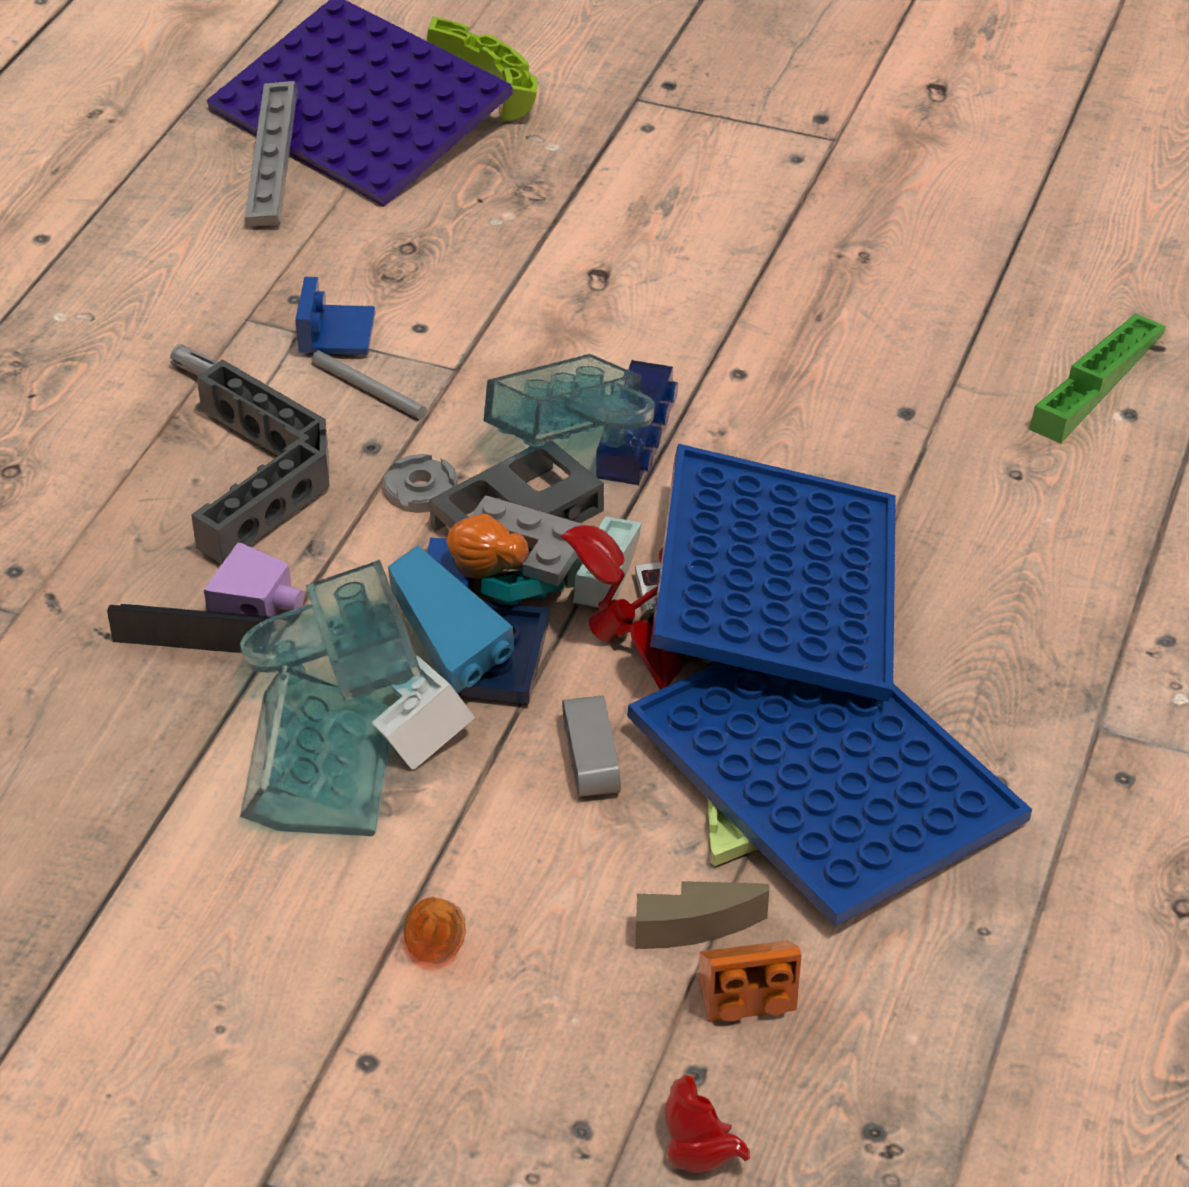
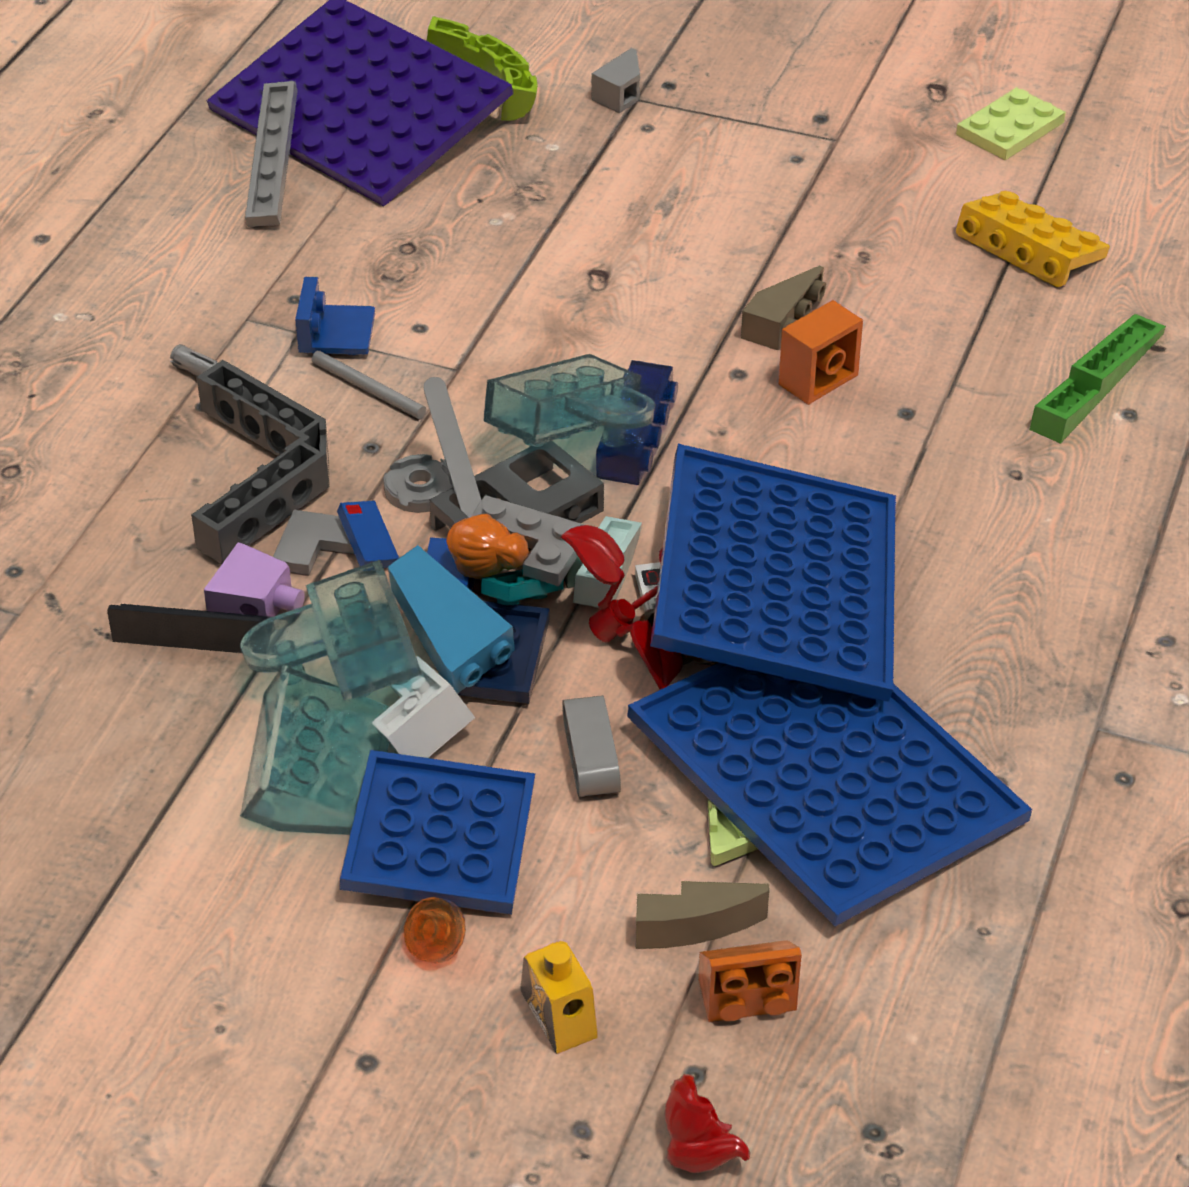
none -> light grey tile [273,510,354,575]
none -> blue tile [337,500,399,570]
none -> blue plate [340,750,535,915]
none -> light grey piece [424,377,482,518]
none -> yellow torso [521,941,598,1054]
none -> light grey slope [591,48,640,113]
none -> dark tan slope [741,266,826,351]
none -> orange brick [779,300,863,405]
none -> yellowish green plate [956,87,1066,160]
none -> yellow bracket [956,191,1110,287]

